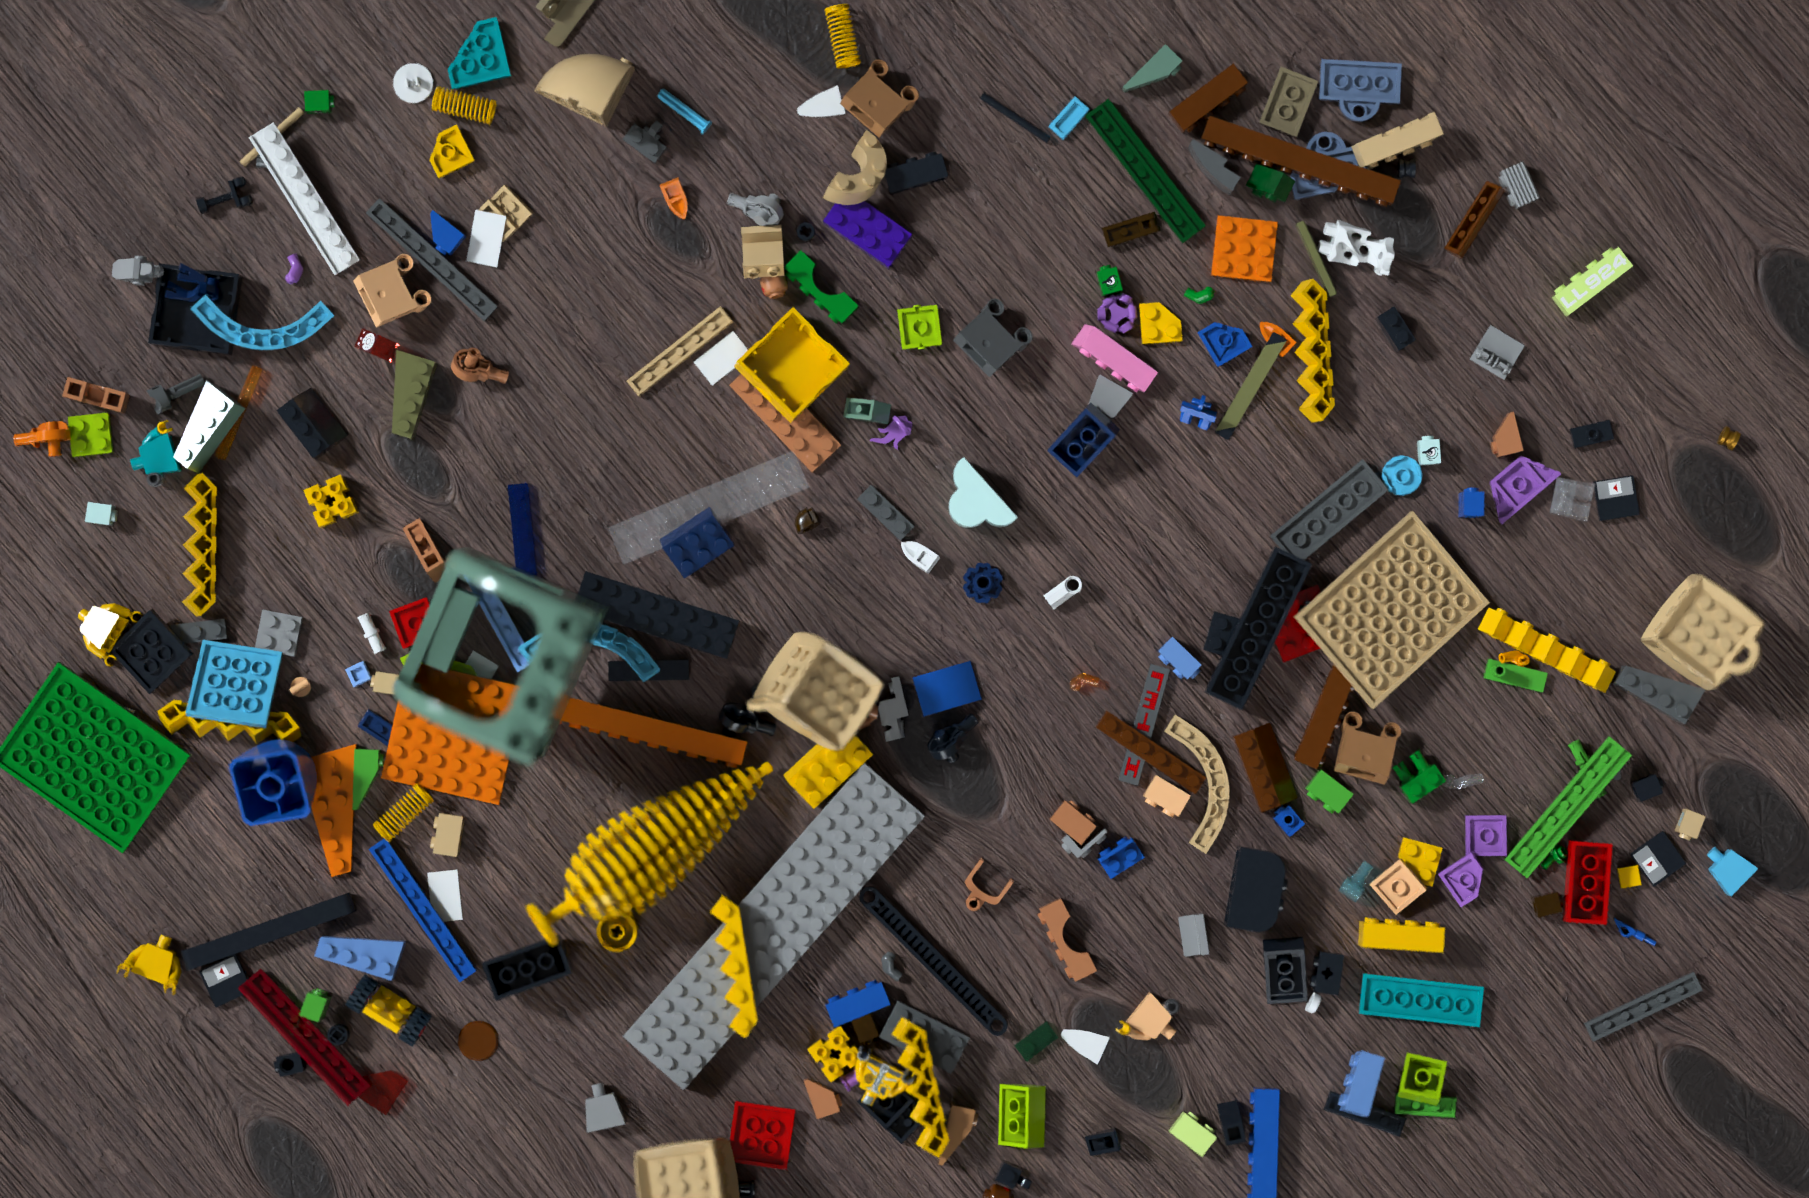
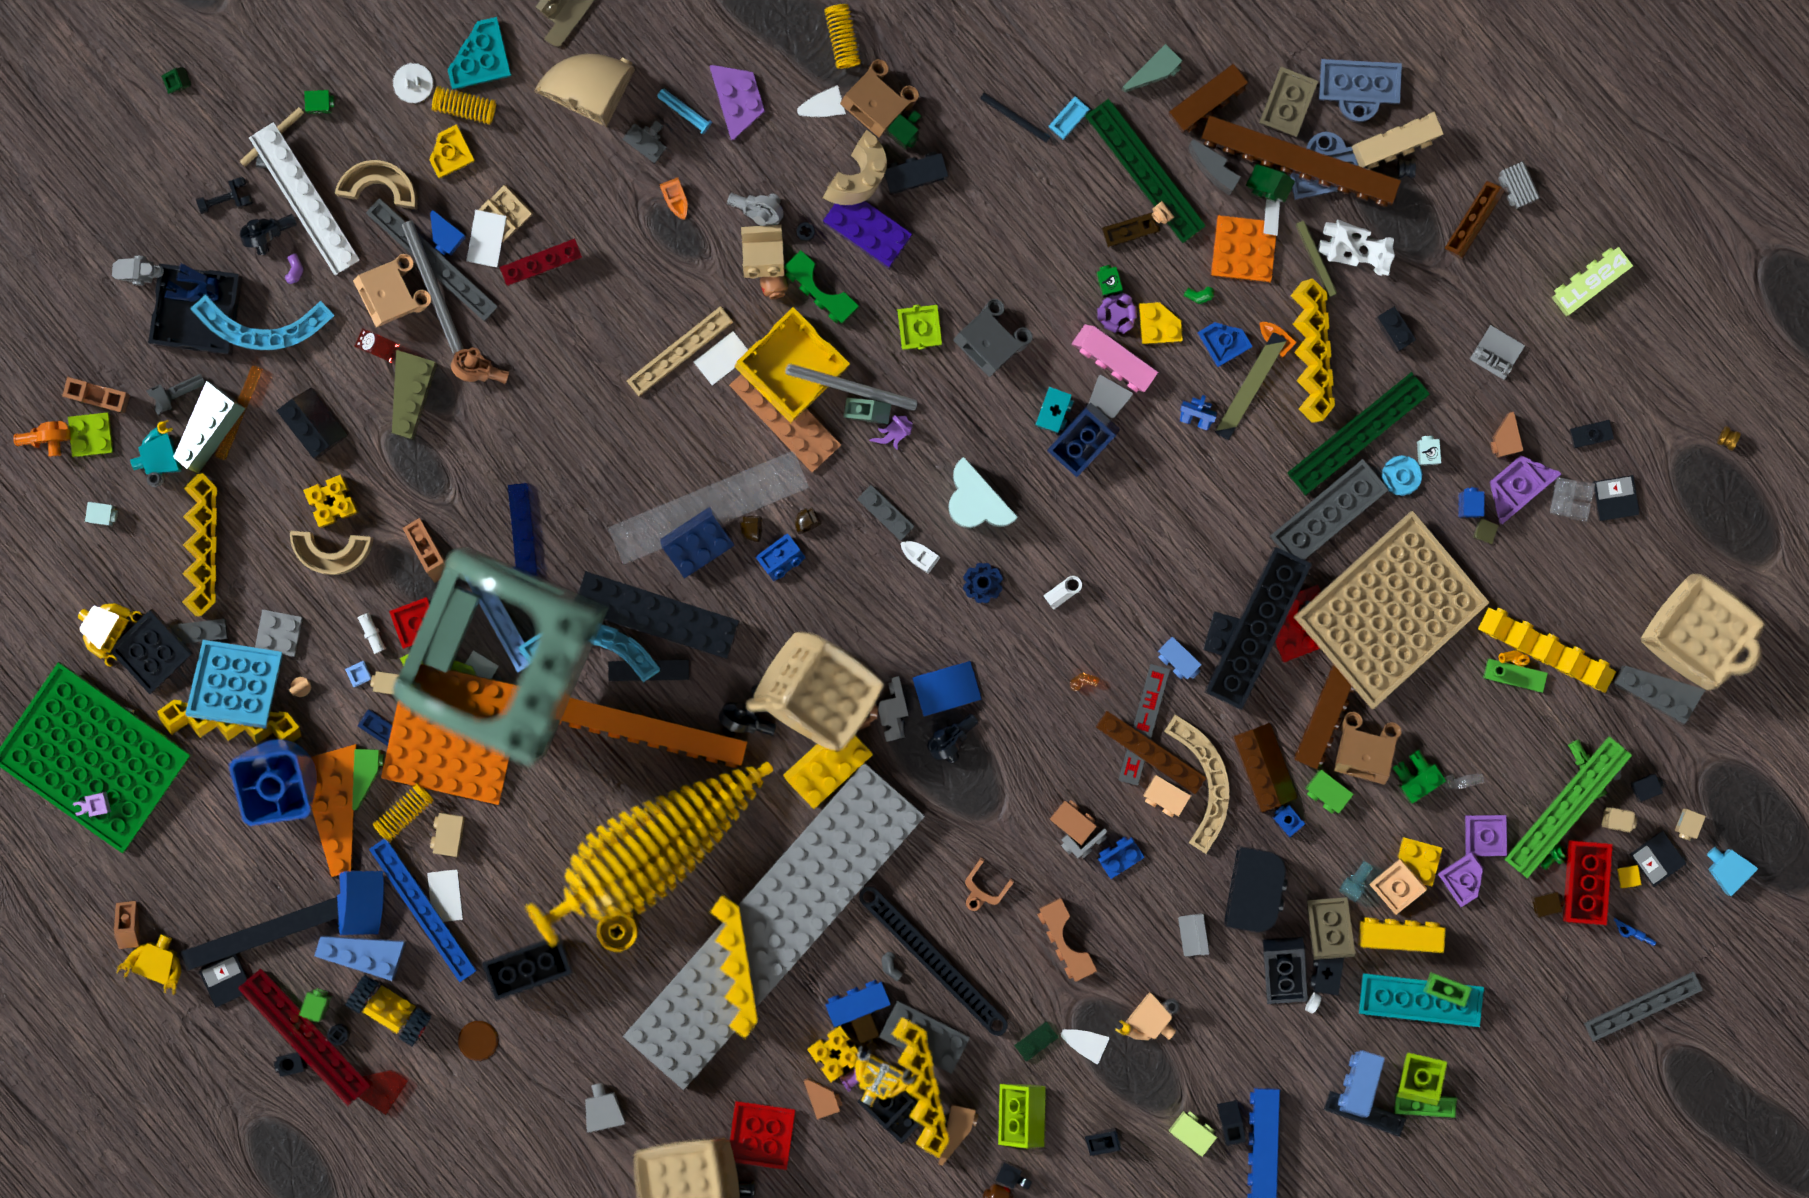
none -> lavender plate [73,792,111,816]
none -> nougat slope [114,901,140,949]
none -> dark green slope [161,67,191,94]
none -> black pin [239,213,297,255]
none -> tan brick [290,531,374,575]
none -> tan brick [335,160,418,210]
none -> blue slope [337,871,383,935]
none -> light grey axle [402,221,464,354]
none -> dark red plate [500,238,583,287]
none -> medium lavender wing [710,65,765,141]
none -> dark brown piece [740,516,762,542]
none -> blue bracket [756,533,806,581]
none -> light grey axle [786,364,917,410]
none -> dark green brick [887,111,921,150]
none -> teal brick [1035,387,1074,434]
none -> light nougat plate [1152,201,1174,224]
none -> white sticker [1264,199,1280,235]
none -> dark green plate [1286,372,1430,496]
none -> dark tan plate [1307,897,1355,960]
none -> bright green brick [1424,972,1471,1007]
none -> olive slope [1473,518,1499,544]
none -> tan brick [1601,807,1637,832]

